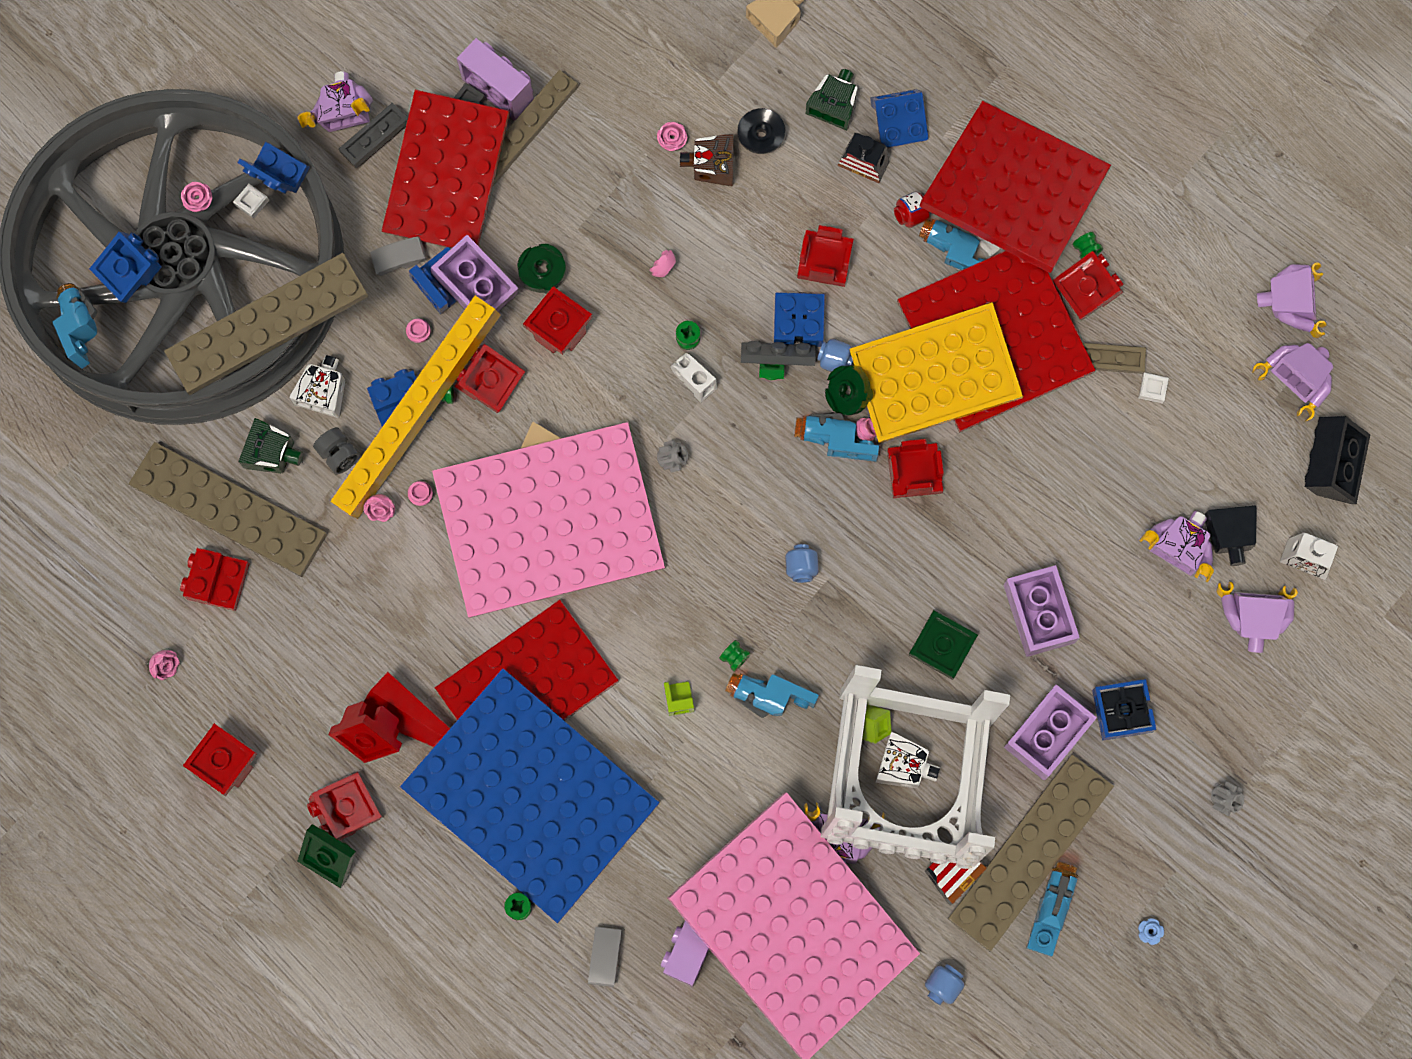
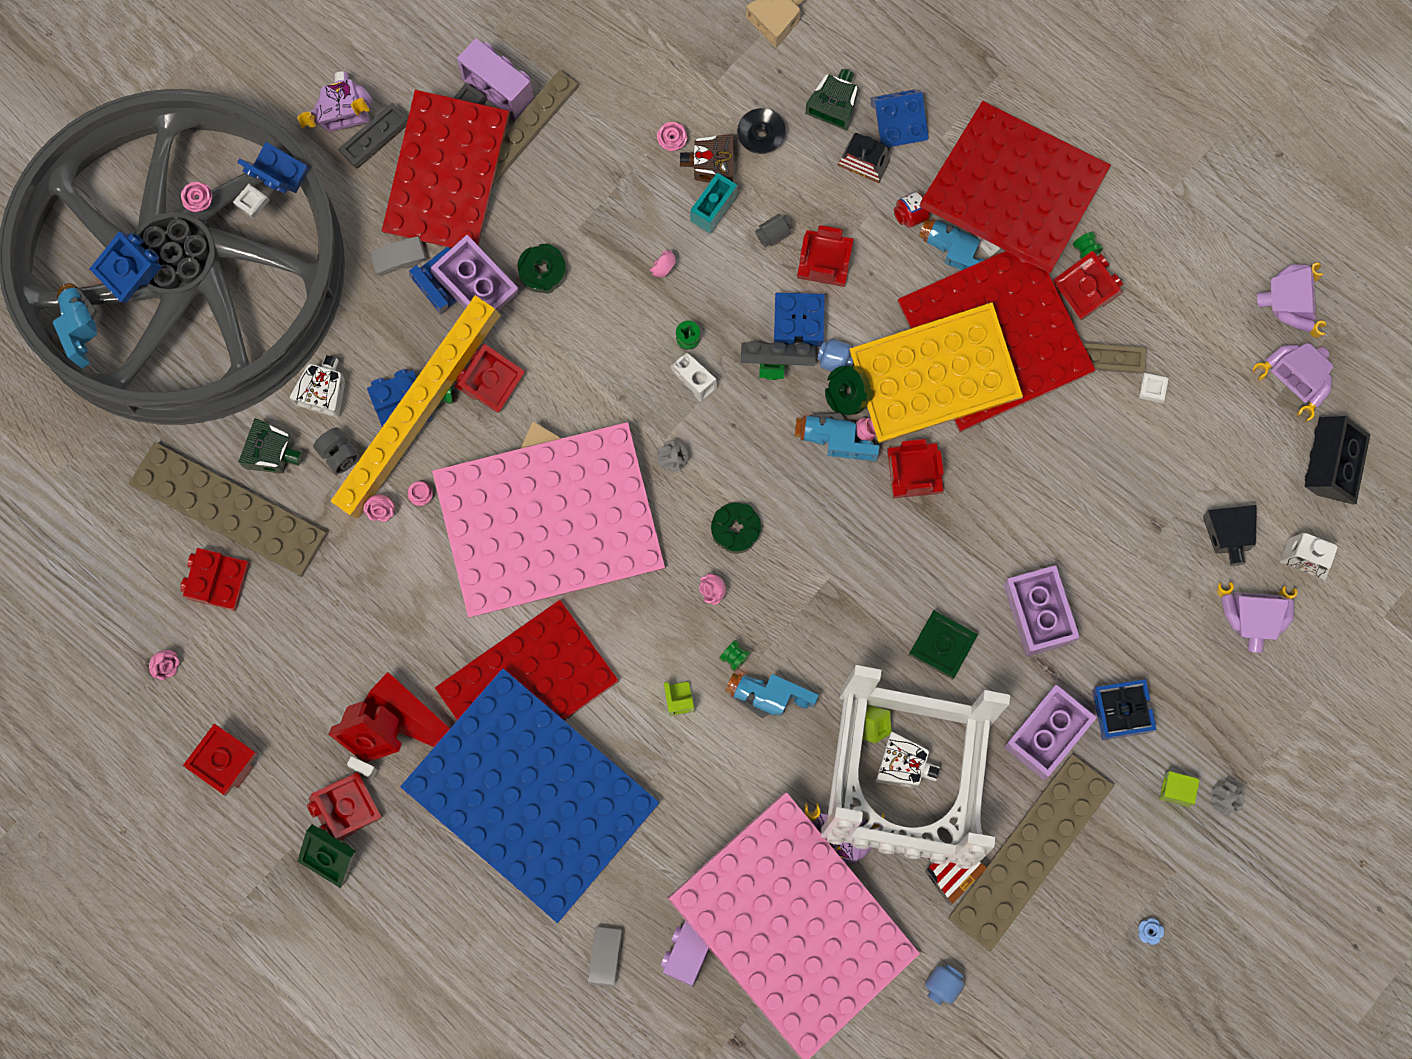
dark tan plate [164,253,368,395] -> none
bright pink plate [406,319,431,343] -> none
green wheel [504,893,532,921] -> none
red panel [523,286,593,355] -> none
medium blue head [785,544,819,583] -> none
dark azure plate [1026,862,1078,957] -> none
lavender torso [1139,511,1214,582] -> none
none -> white tile [347,756,378,779]
none -> teal brick [690,173,737,234]
none -> bright pink plate [699,573,726,605]
none -> dark green plate [711,503,761,554]
none -> dark grey brick [755,214,793,247]
none -> lime panel [1159,771,1200,807]

